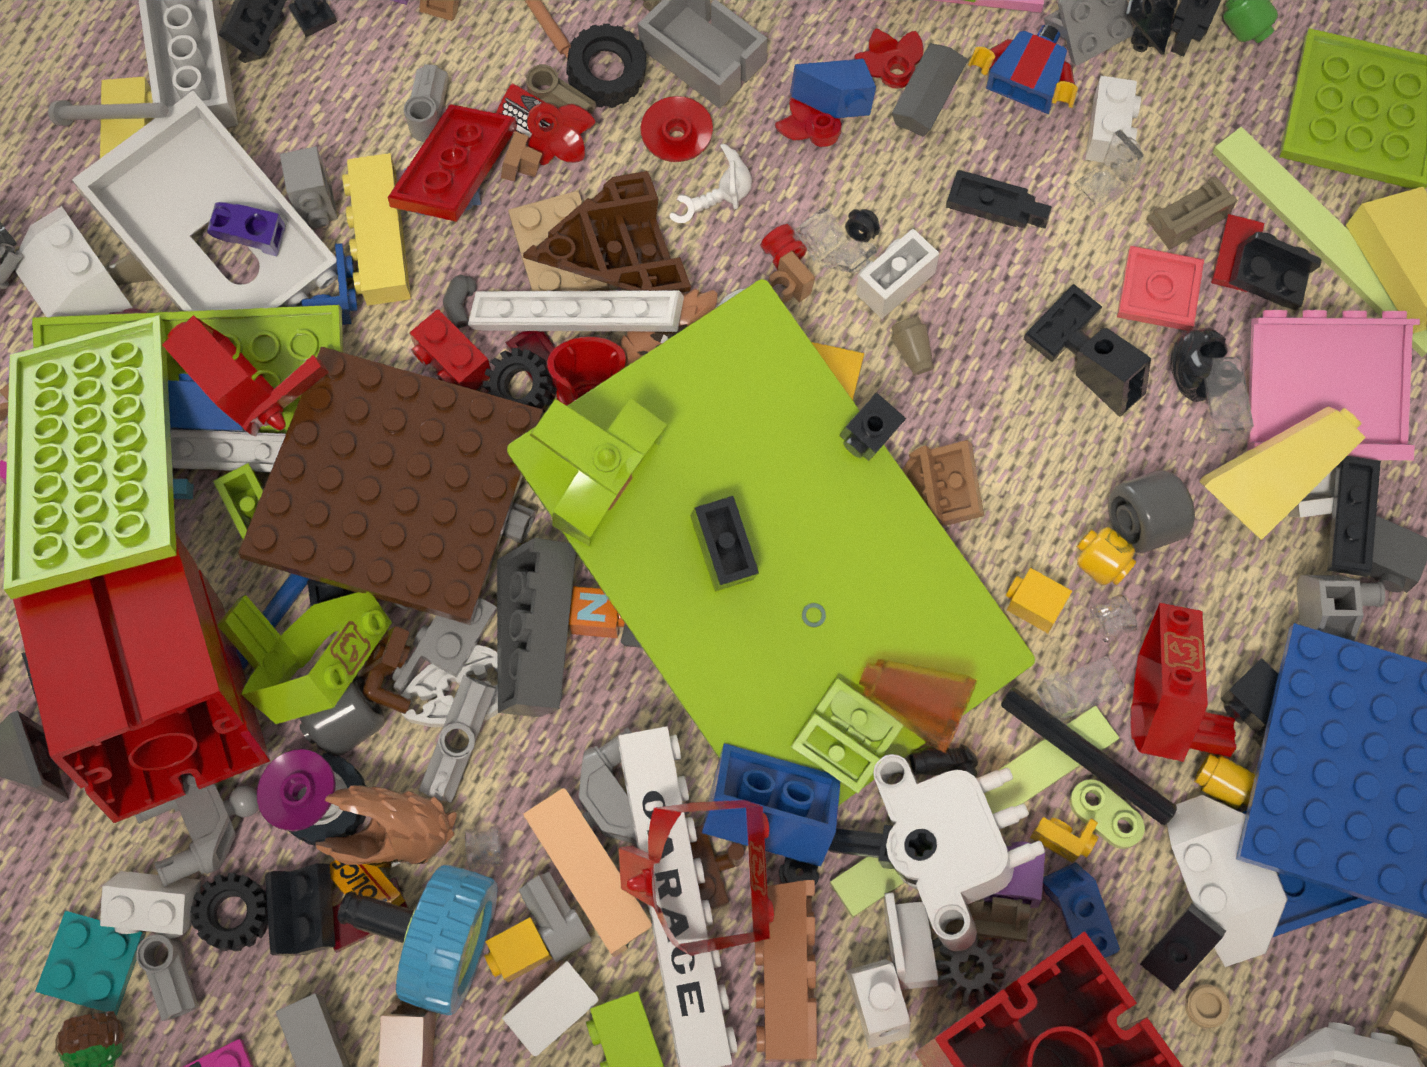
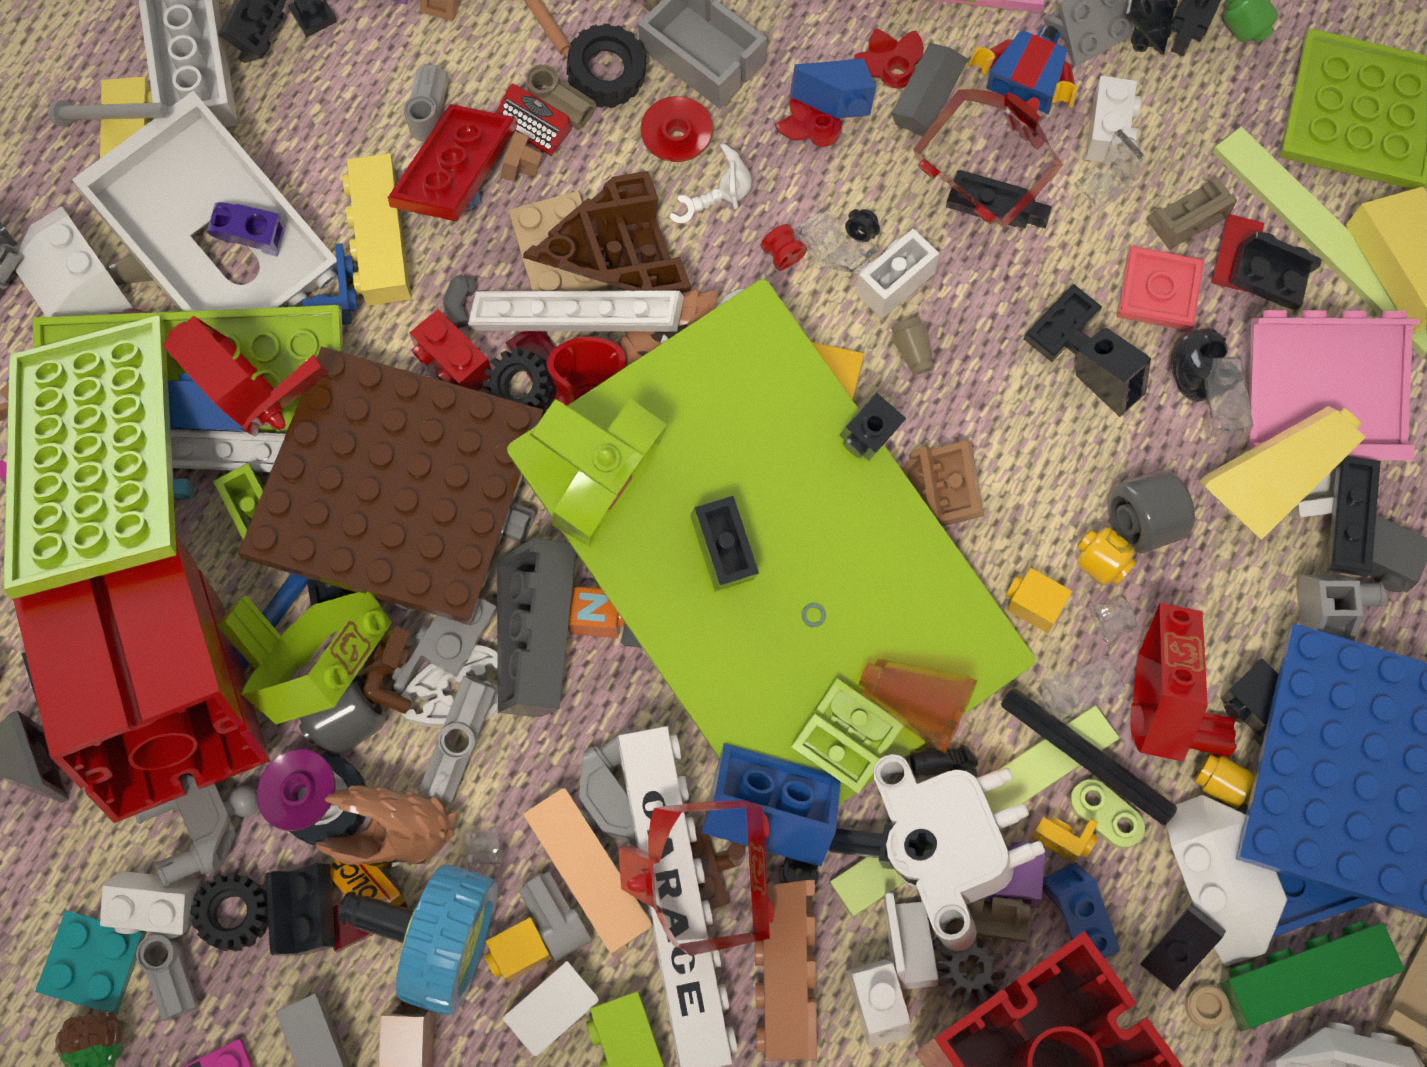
light grey brick [280,146,338,228] -> none
red plate [527,103,595,165] -> none
medium nougat tile [768,251,815,303] -> none
none -> red piece [913,89,1063,228]
none -> green brick [1219,920,1406,1032]

